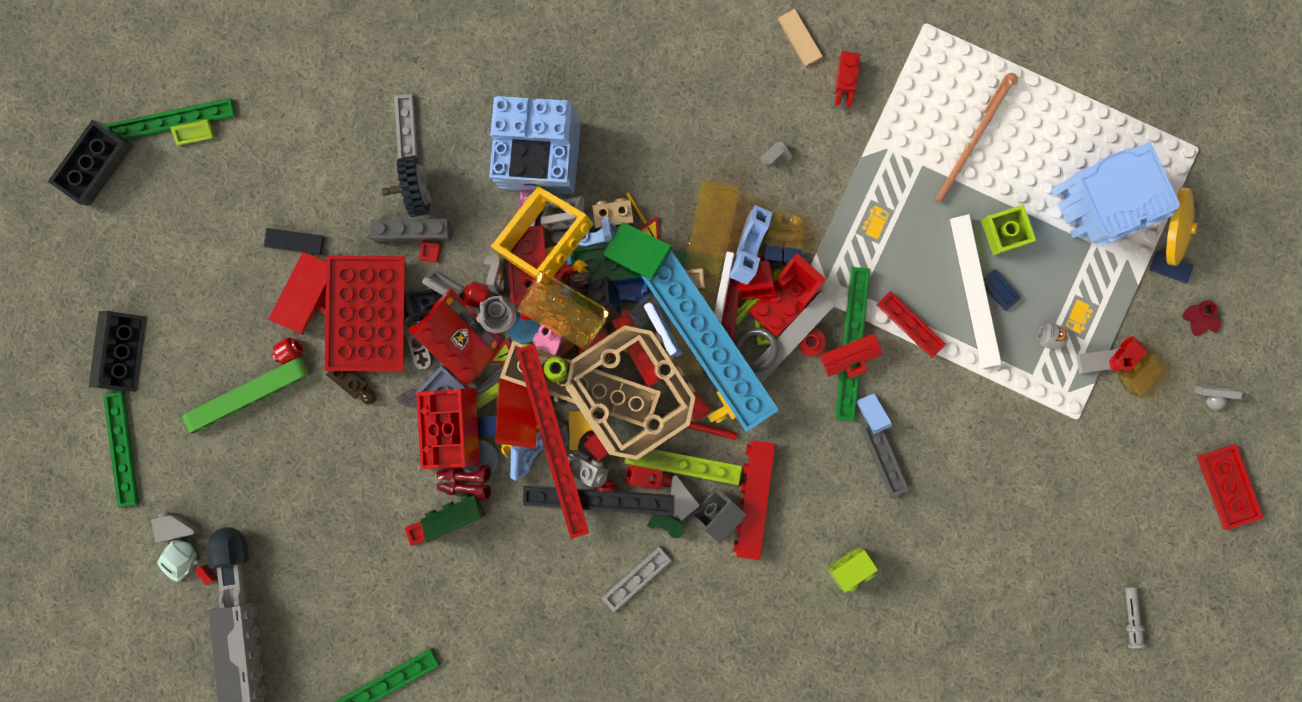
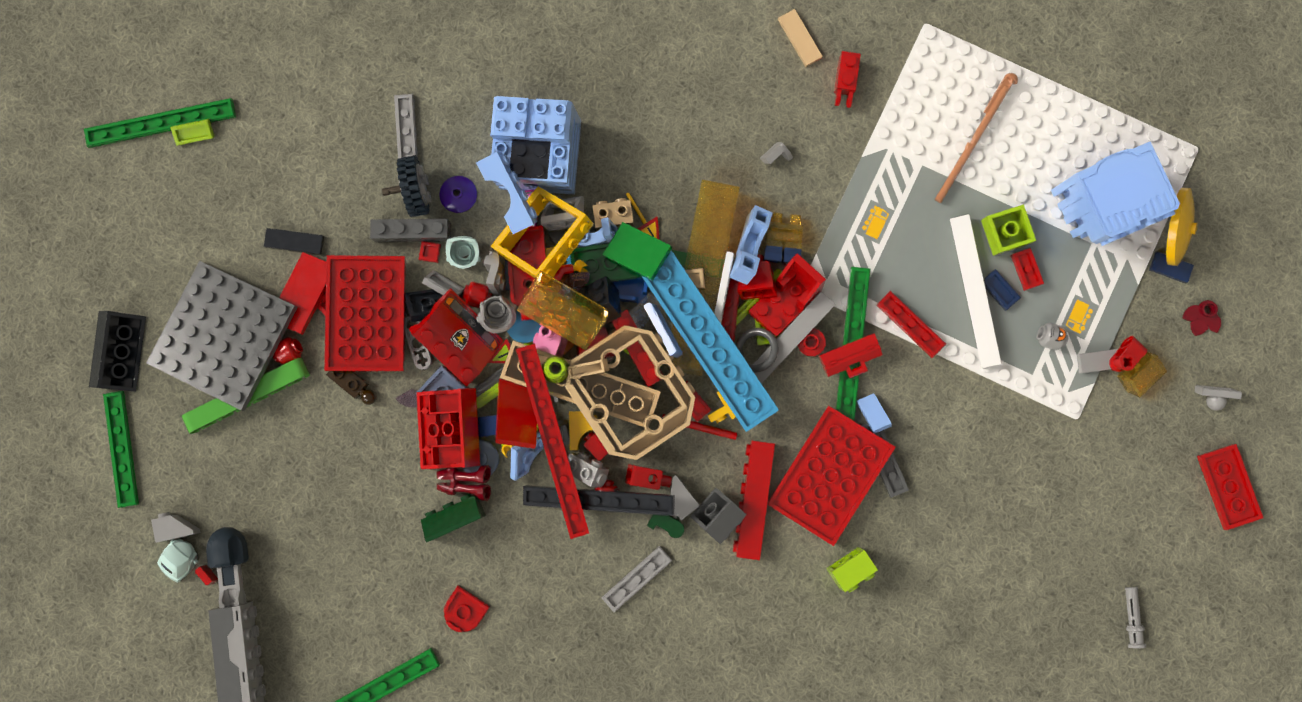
black brick [48,120,133,206] -> none
red tile [405,522,425,546] -> none
lime plate [625,449,742,485] -> none
none -> plate [146,261,298,411]
none -> dark purple dish [439,176,477,213]
none -> red tile [444,585,490,632]
none -> light aqua helmet [446,236,481,269]
none -> light blue arch [476,150,537,234]
none -> tan piece [567,359,609,379]
none -> red plate [767,406,895,546]
none -> red plate [1011,248,1044,291]

